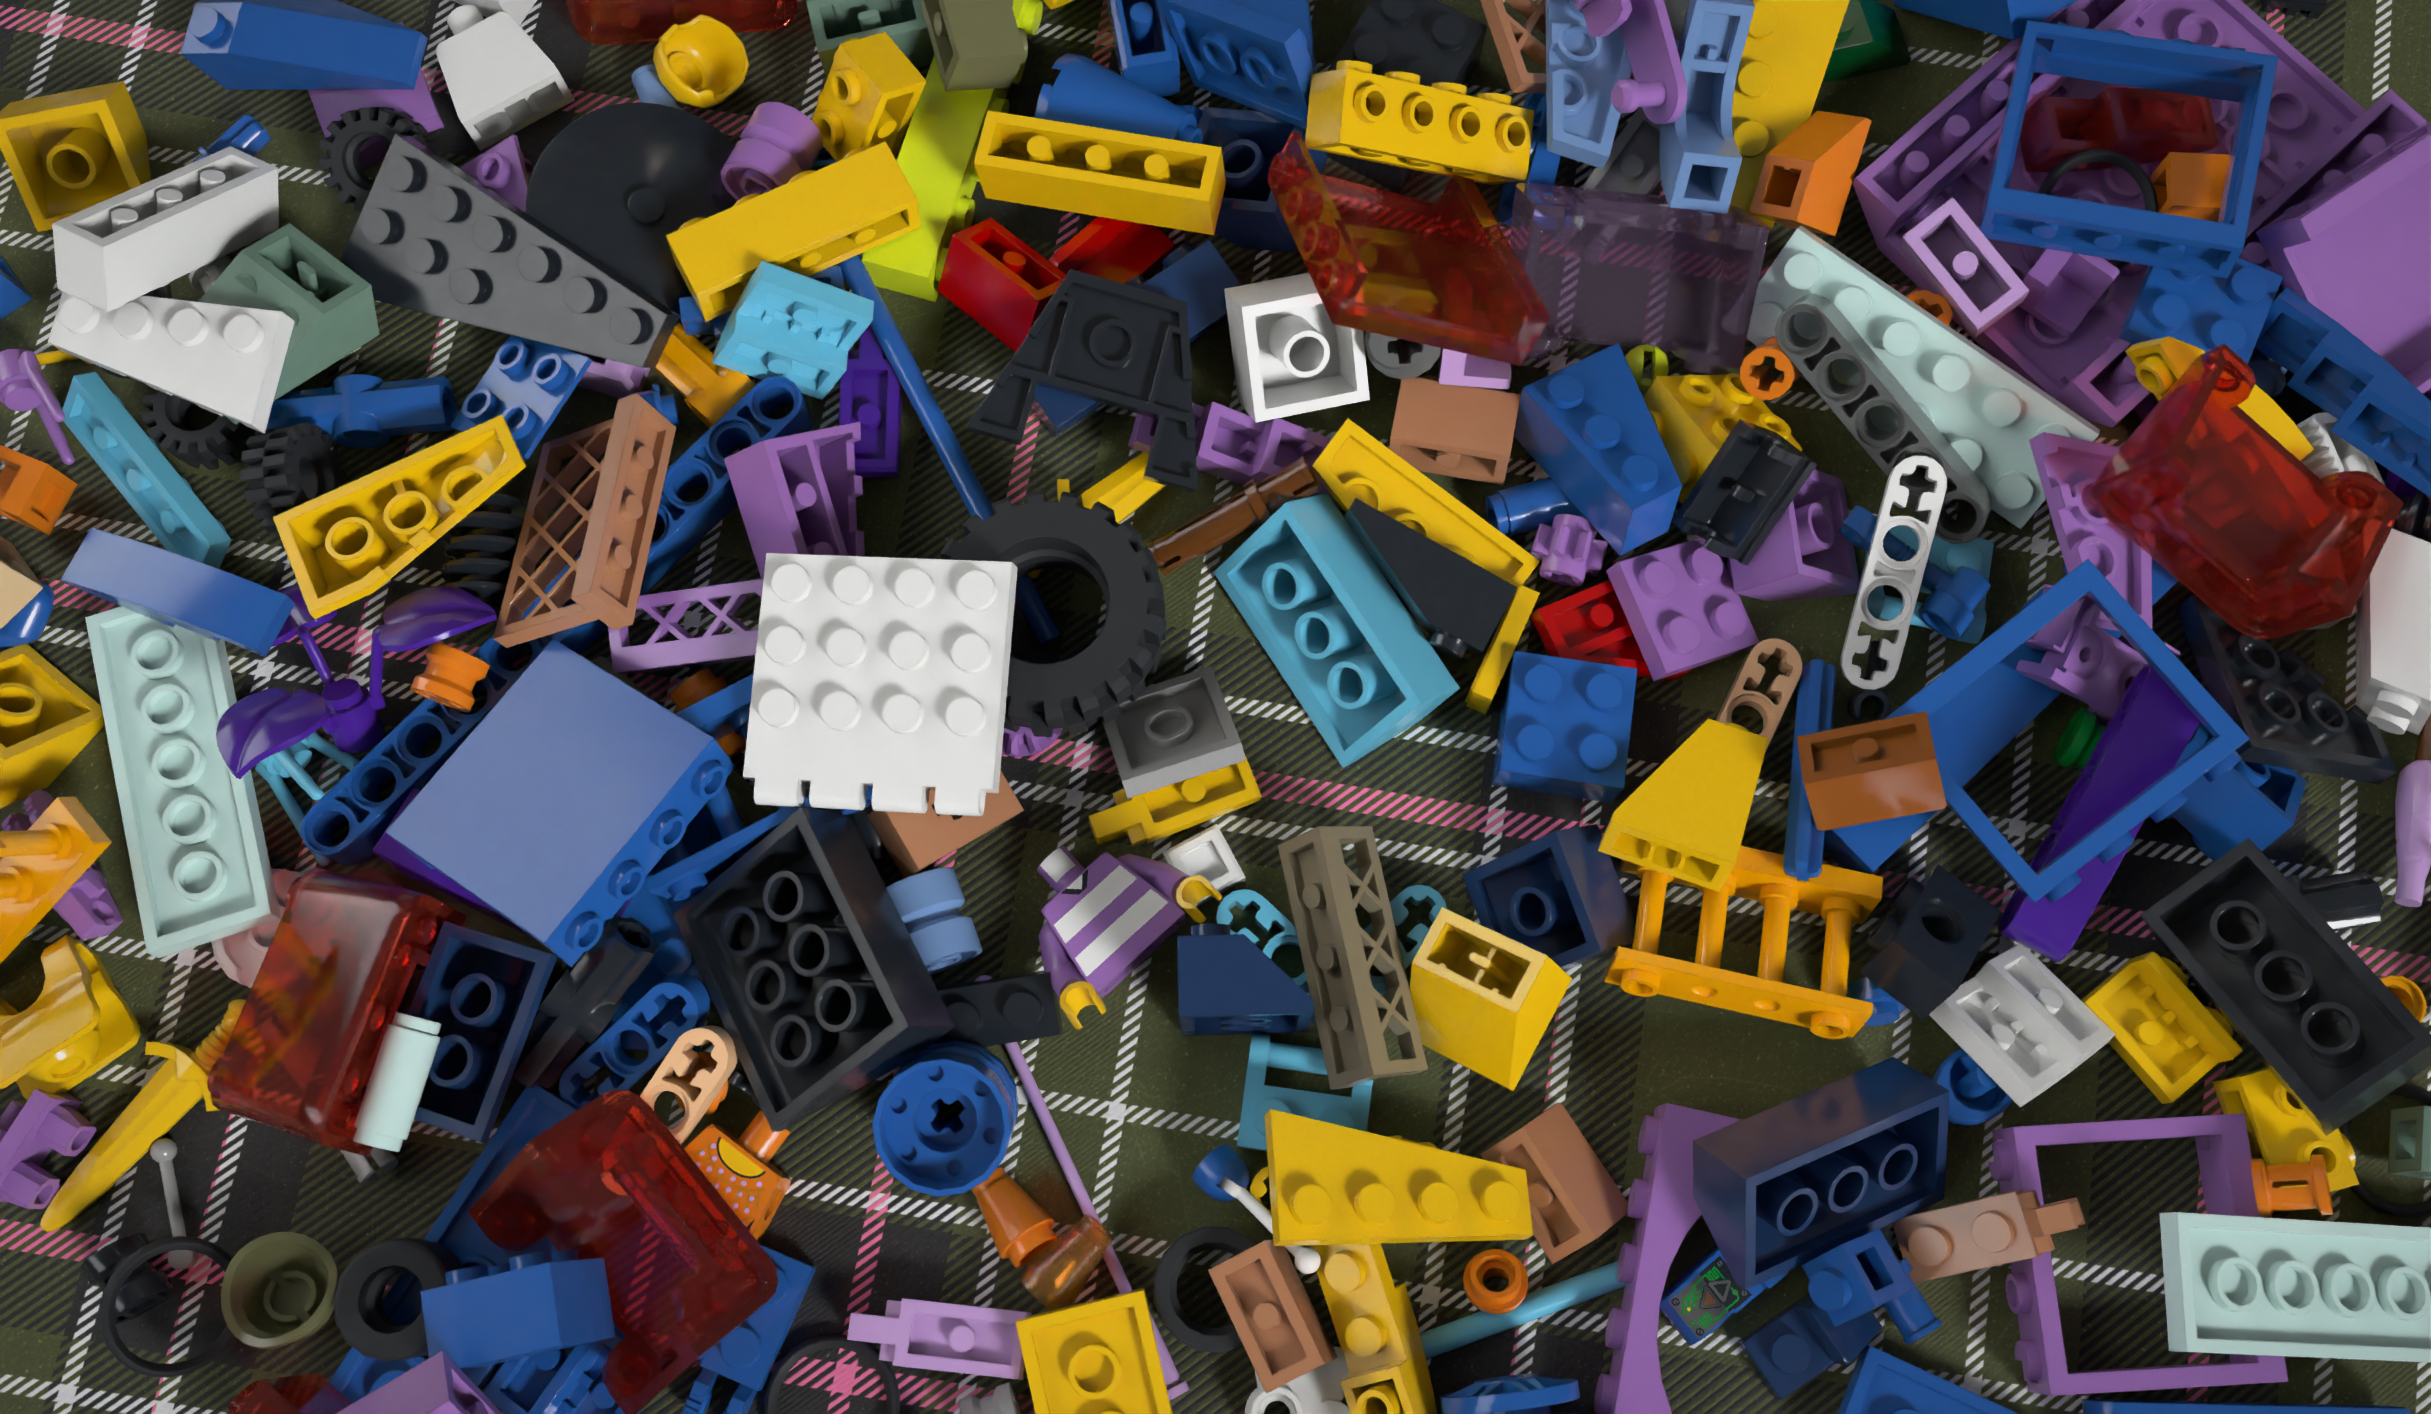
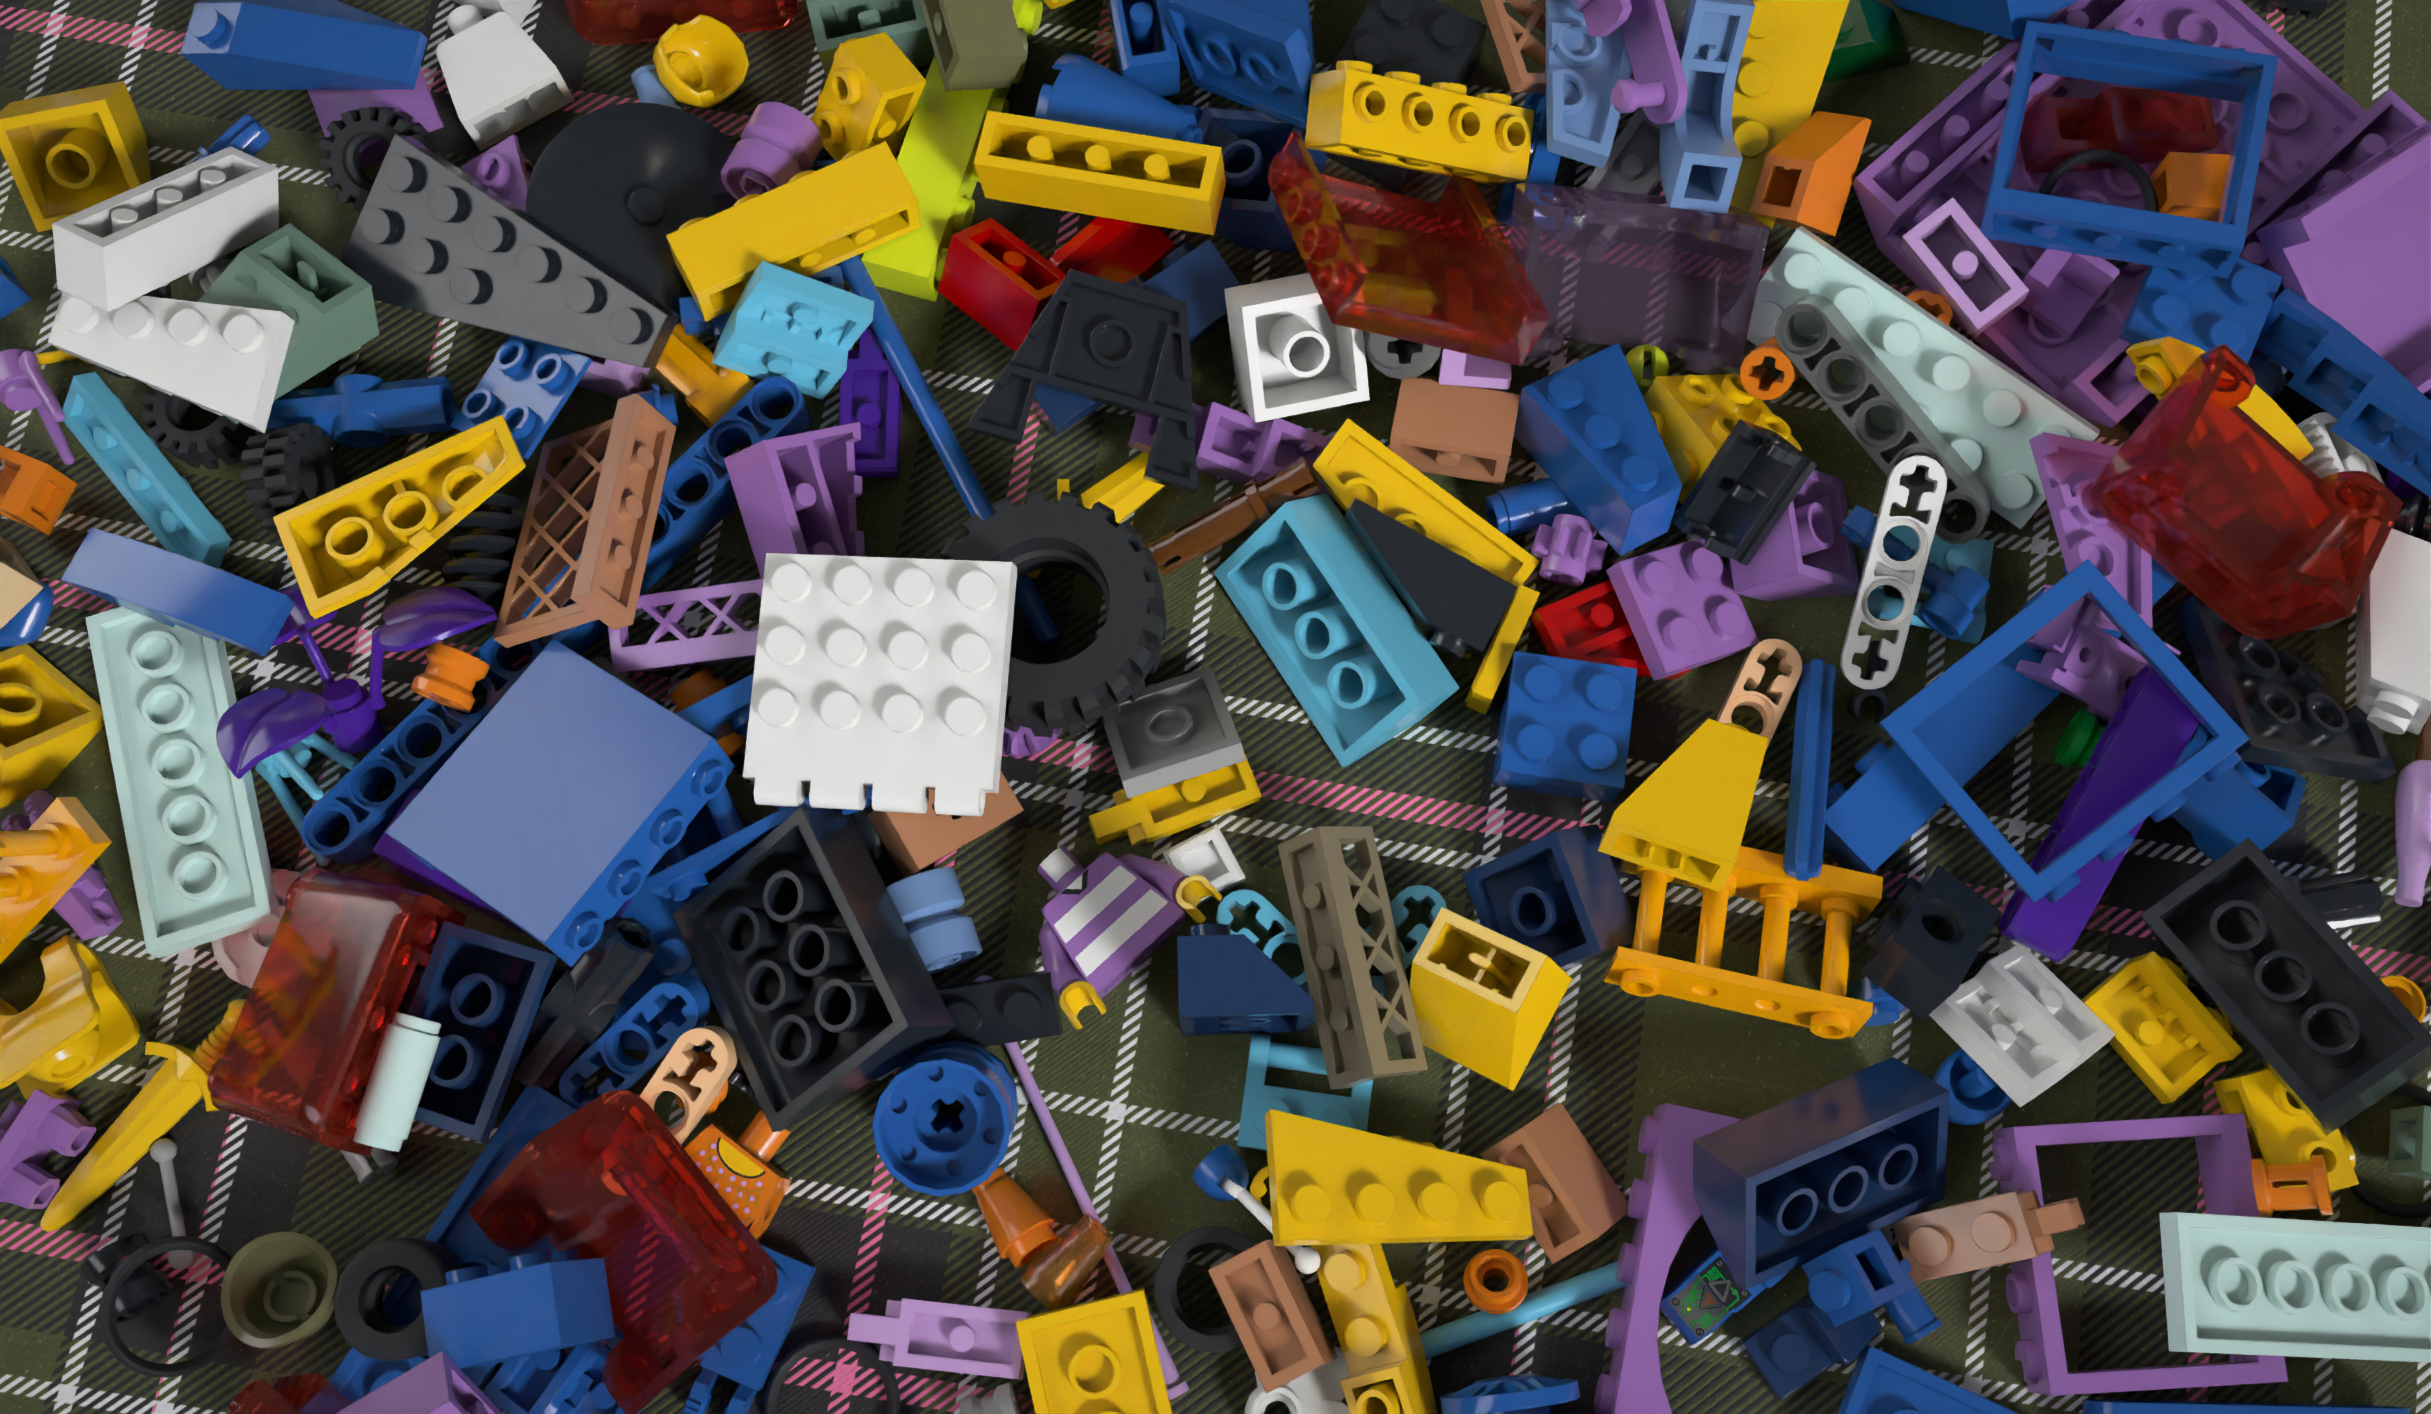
dark orange panel [1796,711,1947,831] -> none

